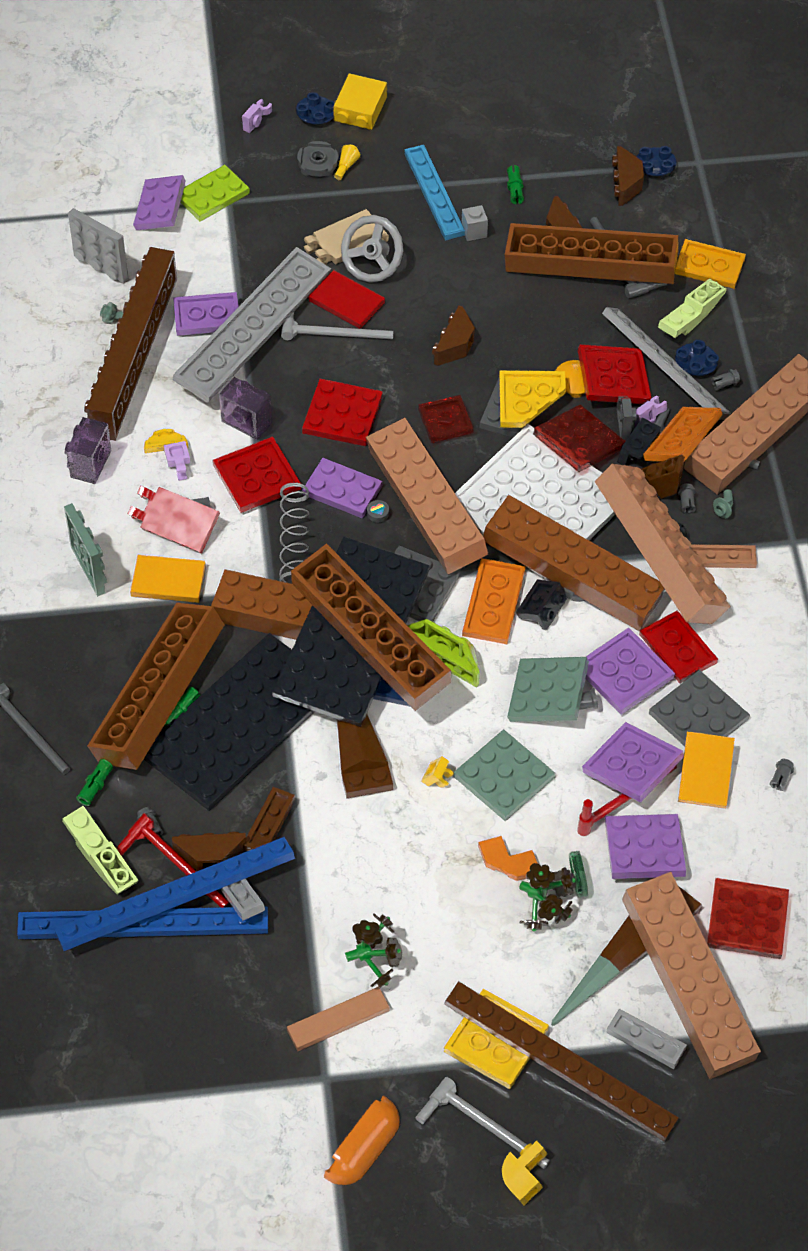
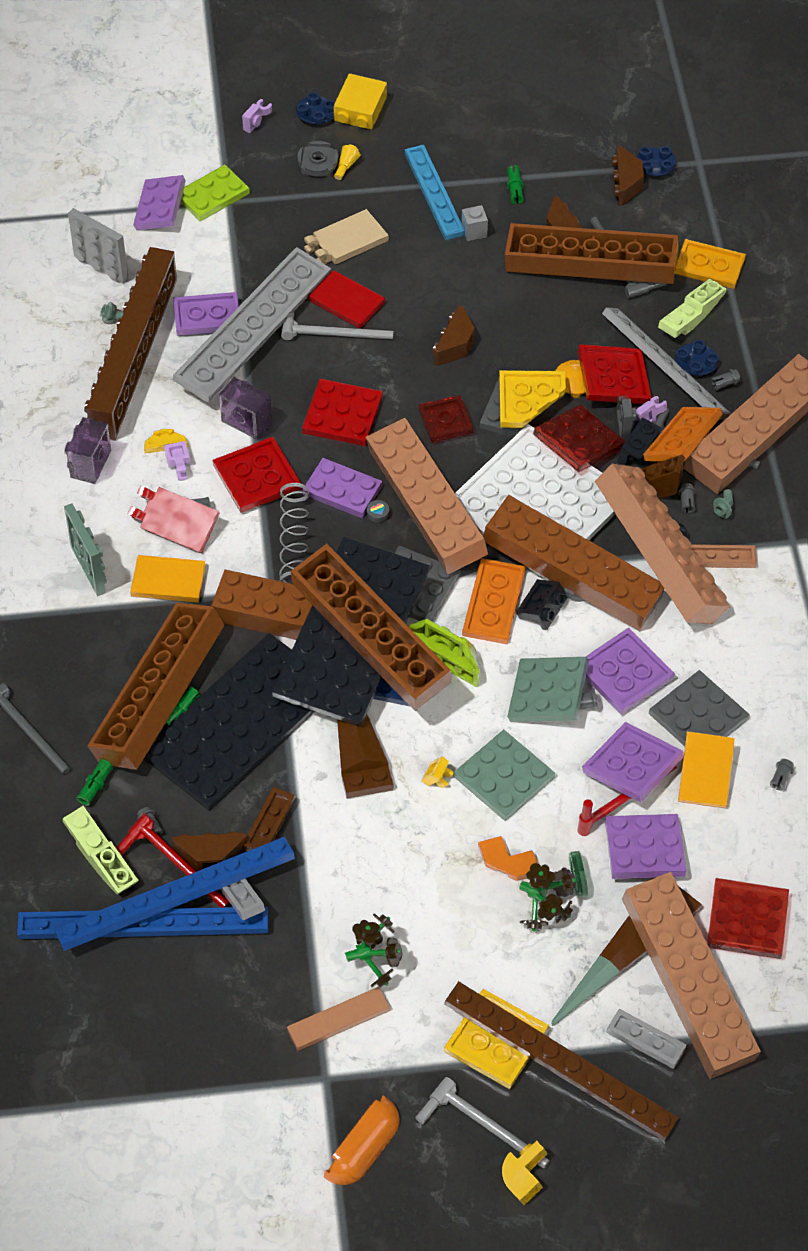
light grey piece [341,215,403,283] -> none
red tile [639,610,718,684] -> none

